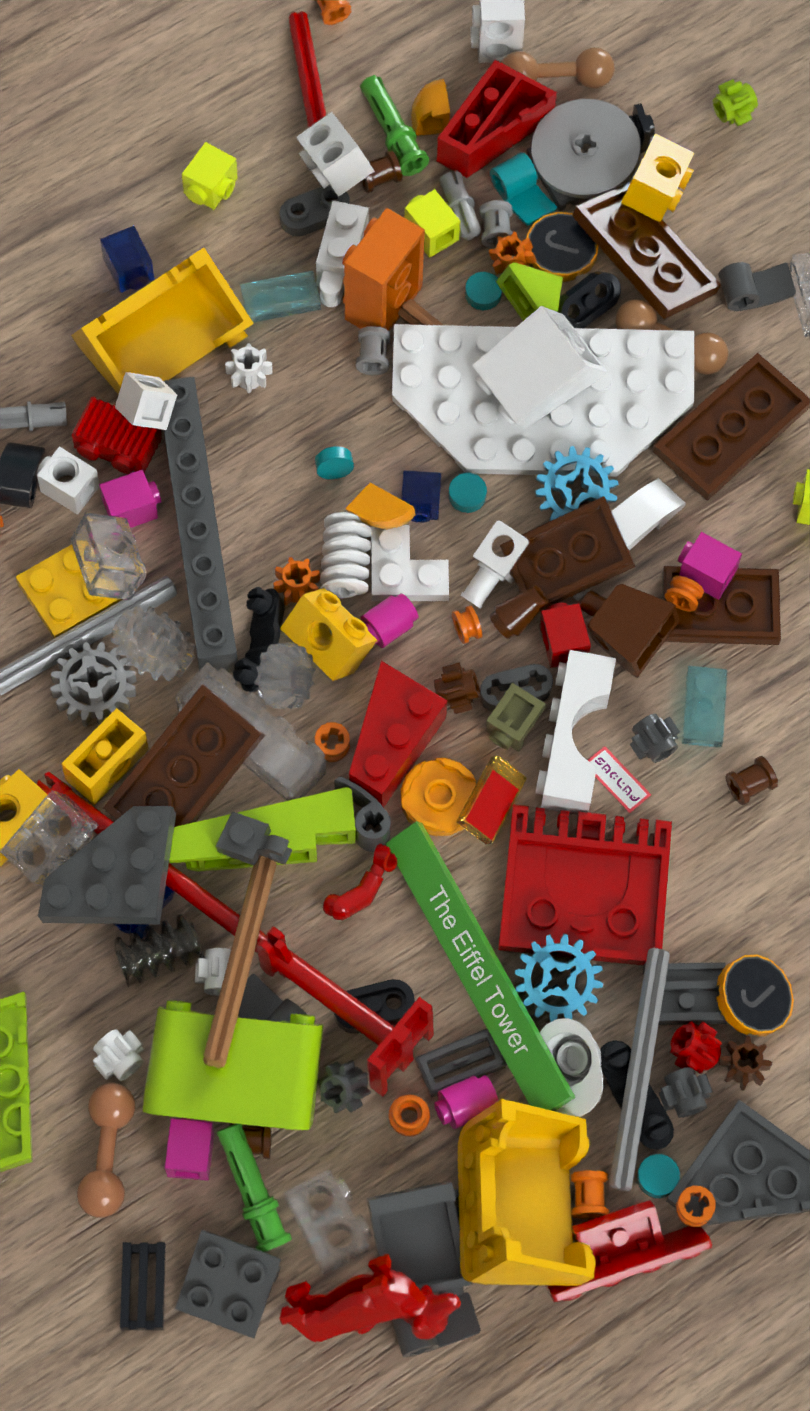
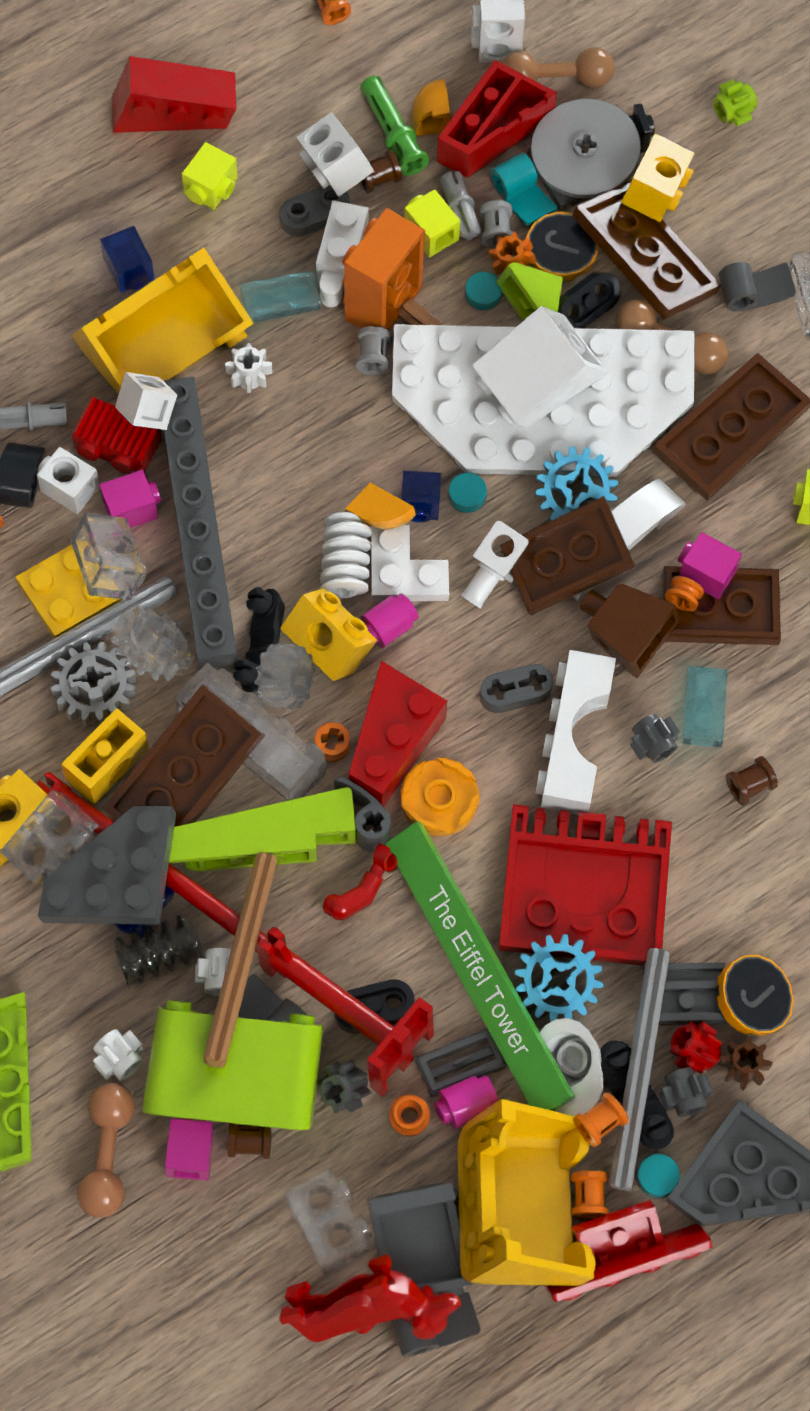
black tile [120,1242,166,1330] -> none
dark grey hinge [175,1229,281,1339] -> none
dark grey plate [216,811,292,866] -> none
bright green pin [216,1124,292,1252] -> none
orange gear [273,557,320,605] -> none
red axle [289,11,326,128] -> none
teal tile [315,446,354,480] -> none
reddish brown gear [434,662,481,714] -> none
orange bush [452,605,483,644] -> none
tile [456,755,527,844] -> none
olive bracket [486,683,546,752] -> none
reddish brown cone [490,585,549,639] -> none
red brick [539,603,591,668] -> none
white sticker [588,746,651,813] -> none
orange bush [676,1186,716,1227] -> none
none -> red wedge [112,56,236,133]
none -> orange bush [573,1092,629,1147]

